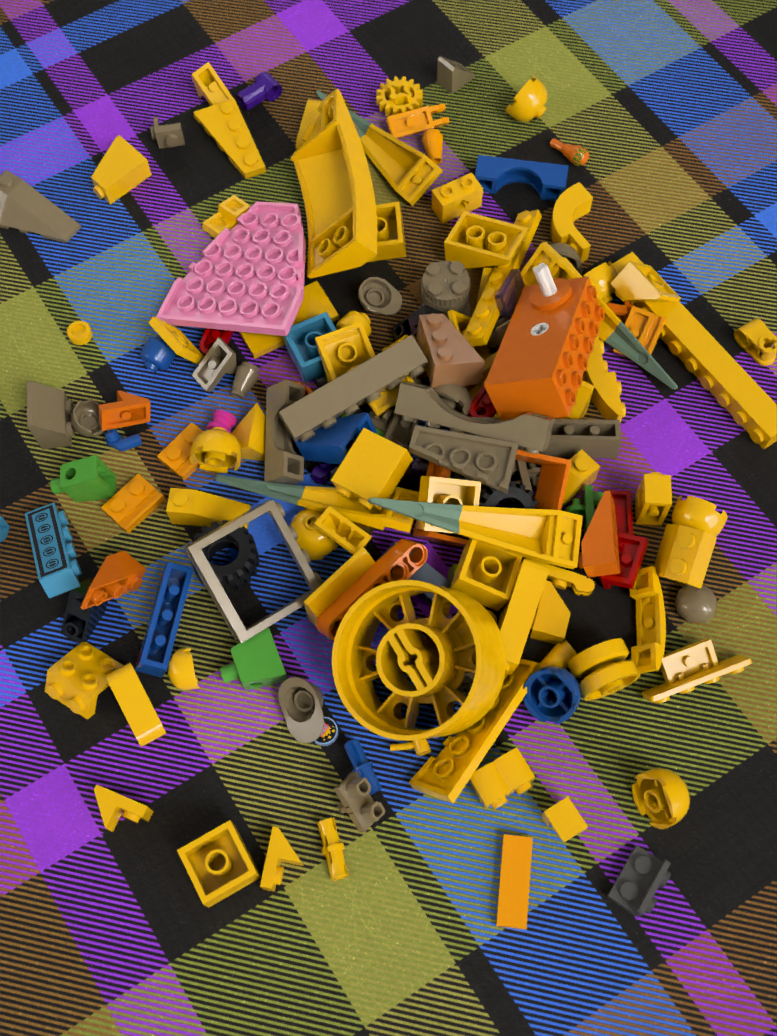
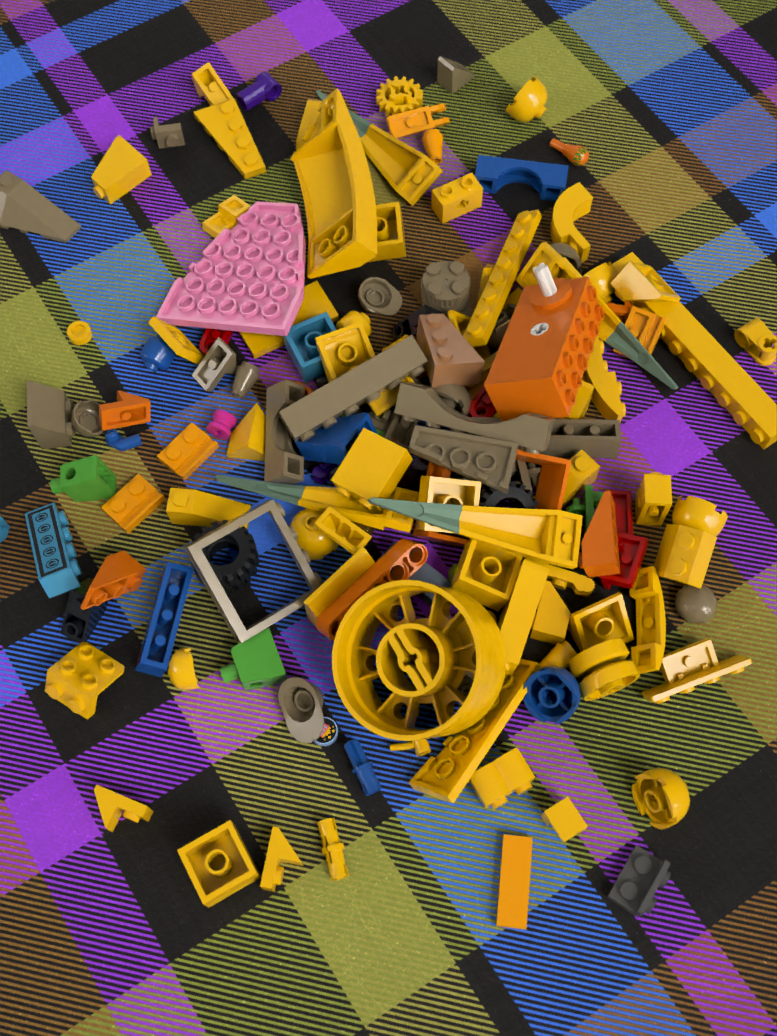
yellow beam [105,662,167,747] -> none
yellow cylinder [189,427,242,474] -> none
dark tan hips [334,771,386,833] -> none
yellow slope [444,211,529,269] -> none
tile [495,269,525,317] -> none
none -> yellow slope [567,592,634,652]

